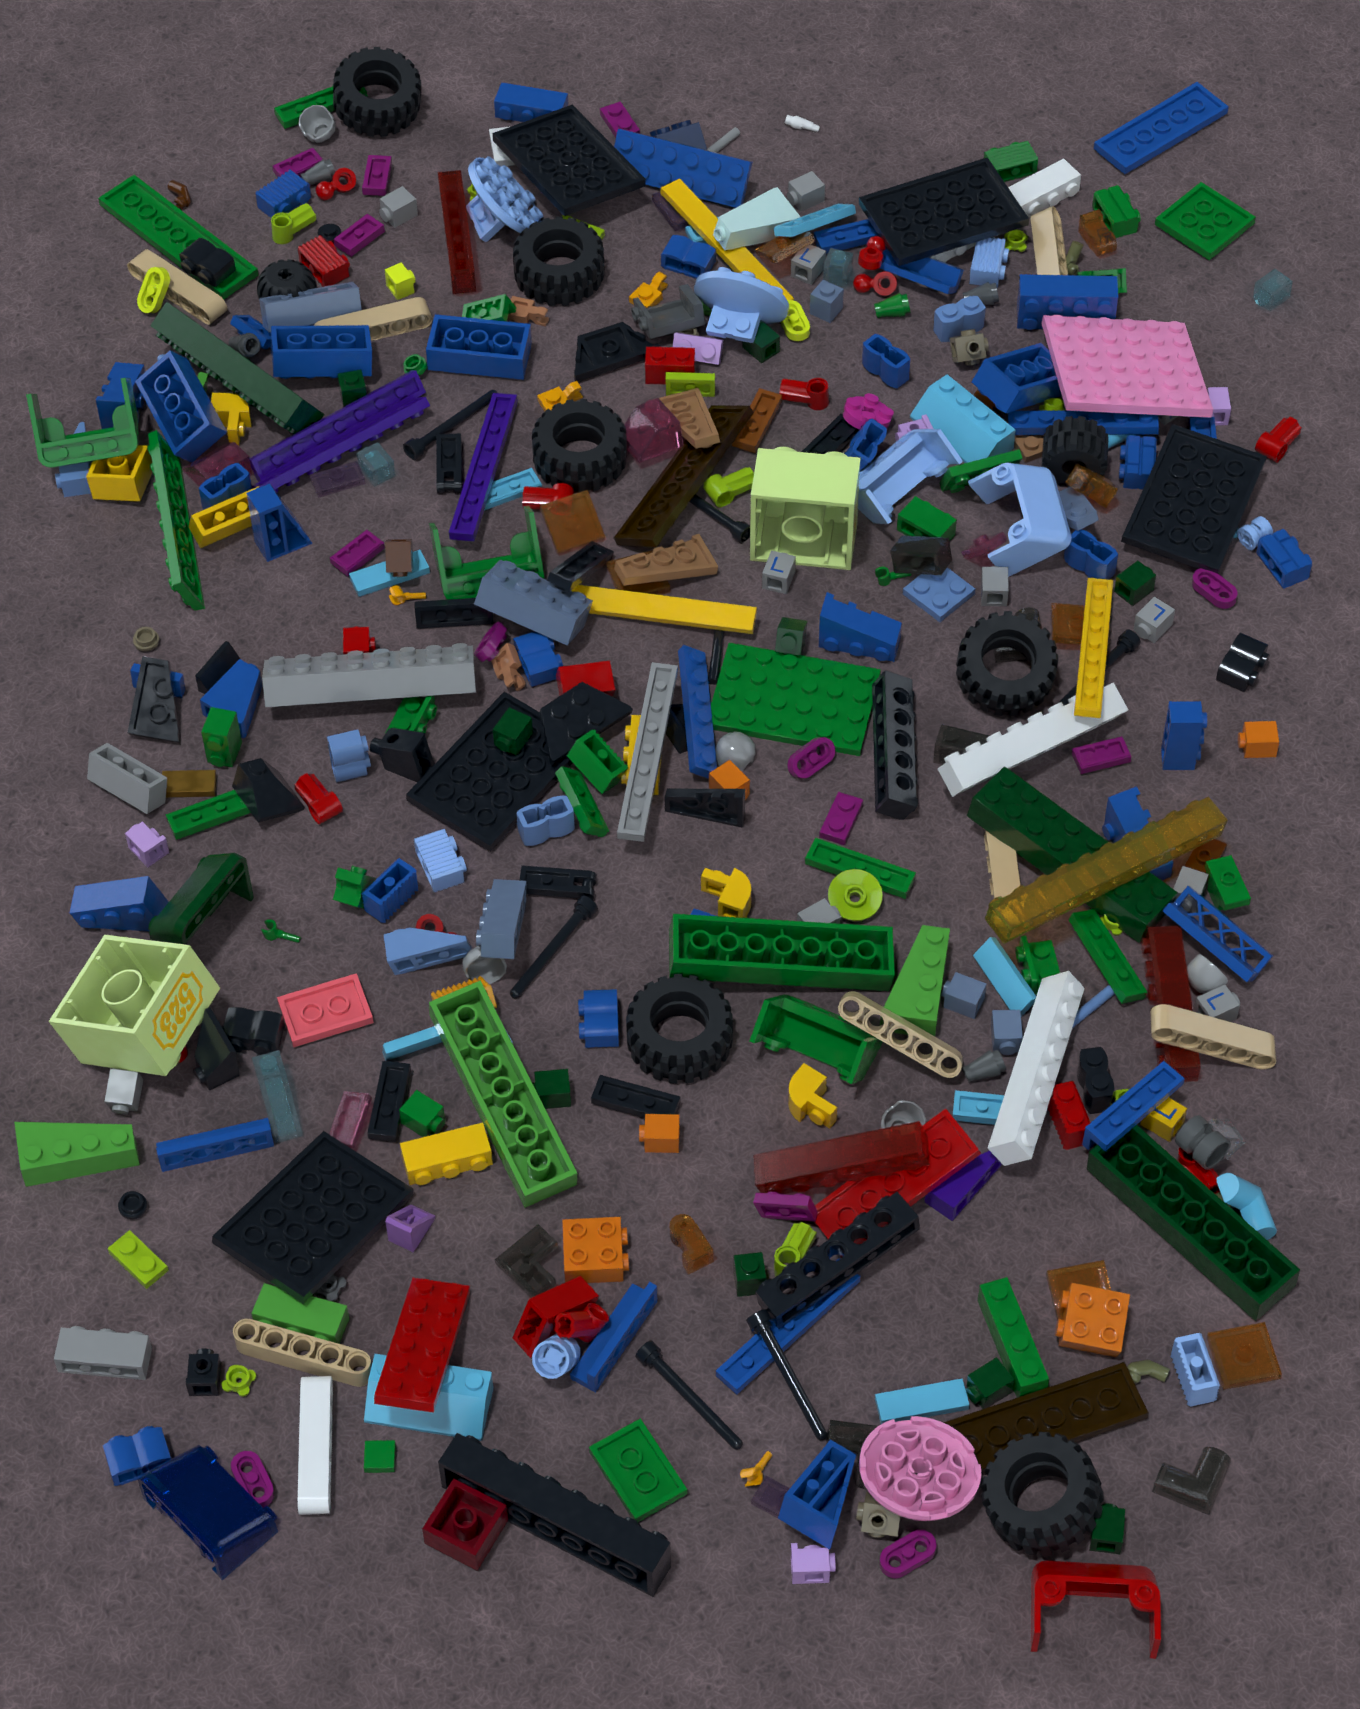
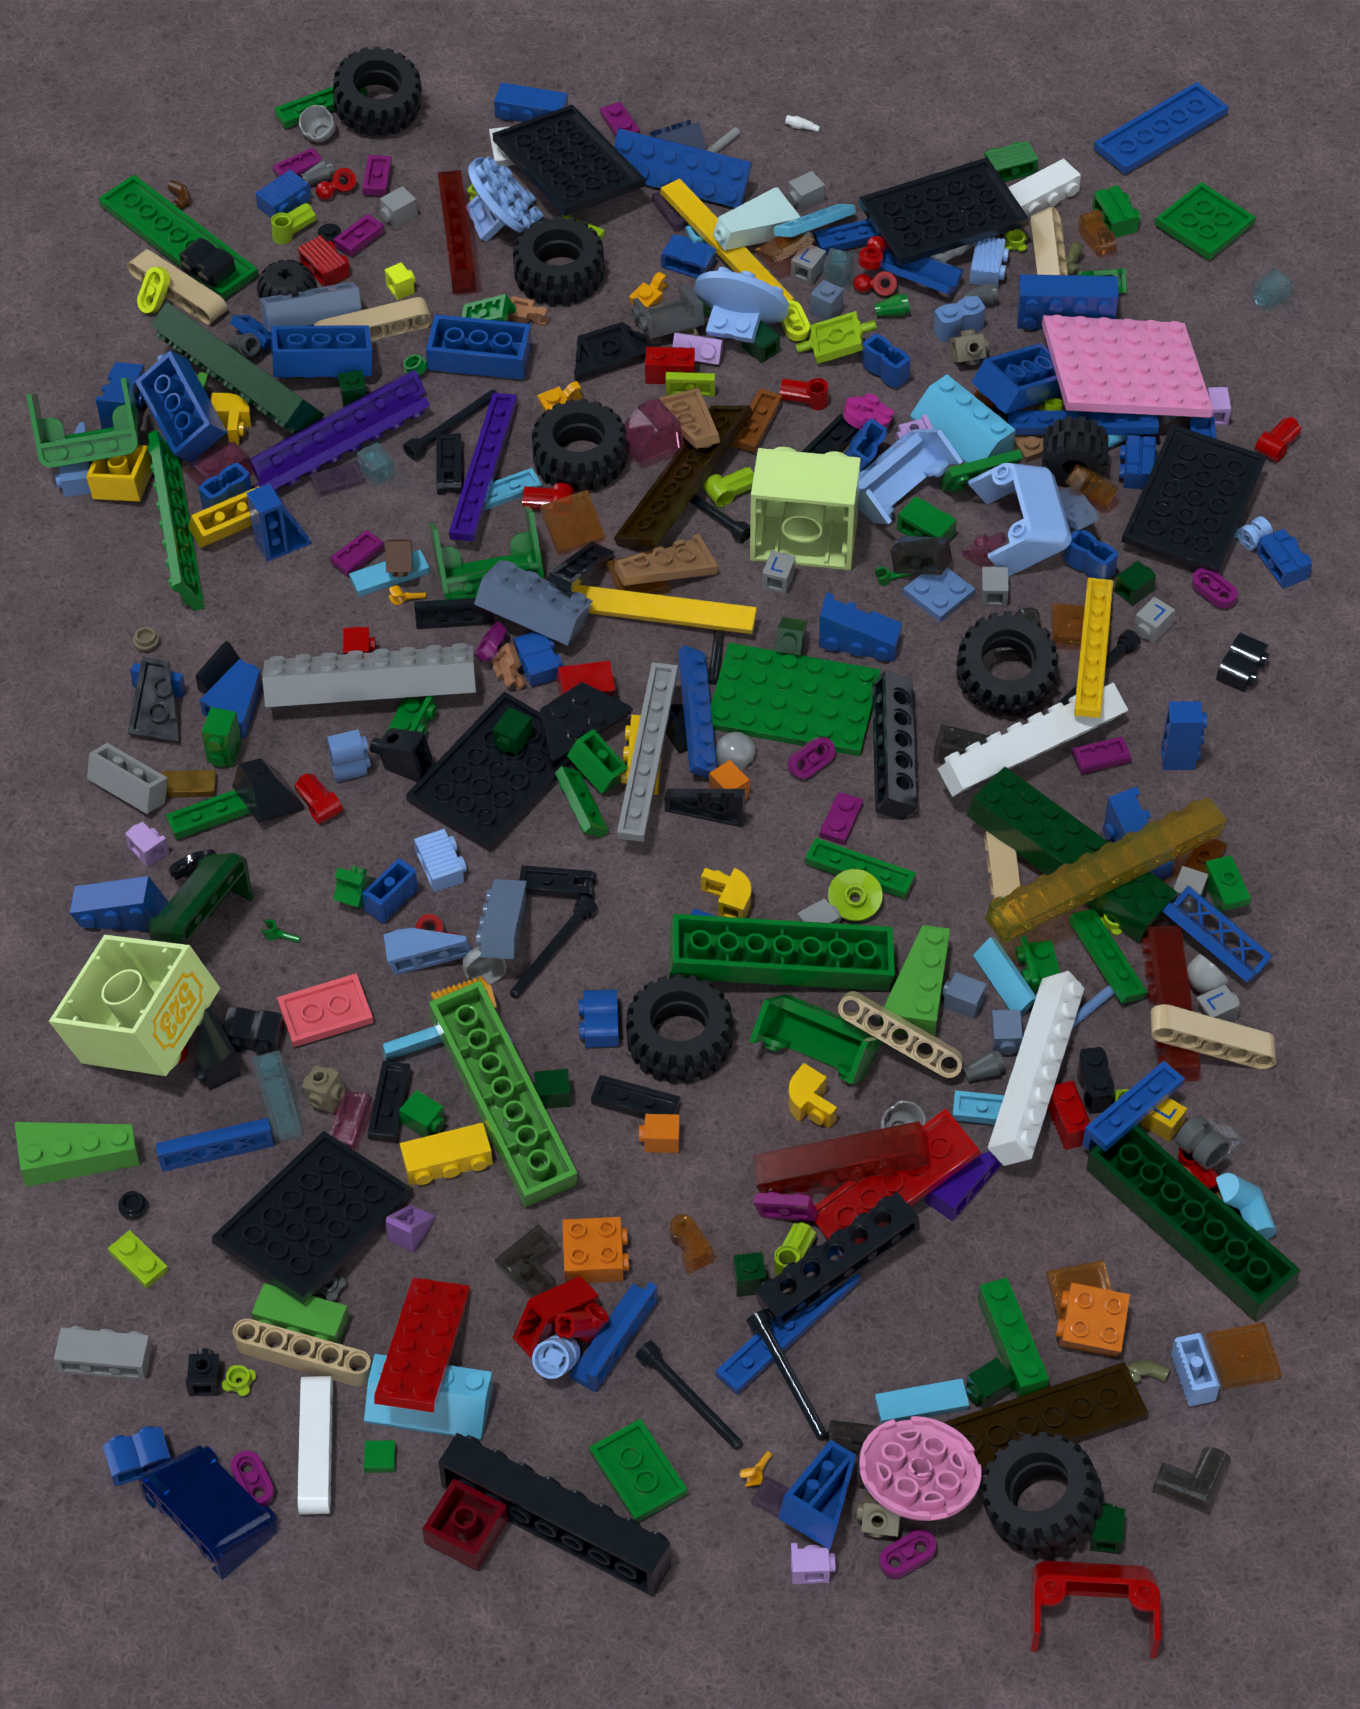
light grey brick [104,1069,144,1115] -> none
medium blue brick [517,796,575,846] -> none
orange brick [1238,721,1279,758] -> none
none -> black wheel [168,849,217,880]
none -> dark tan brick [302,1065,348,1114]
none -> lime plate [796,311,878,364]

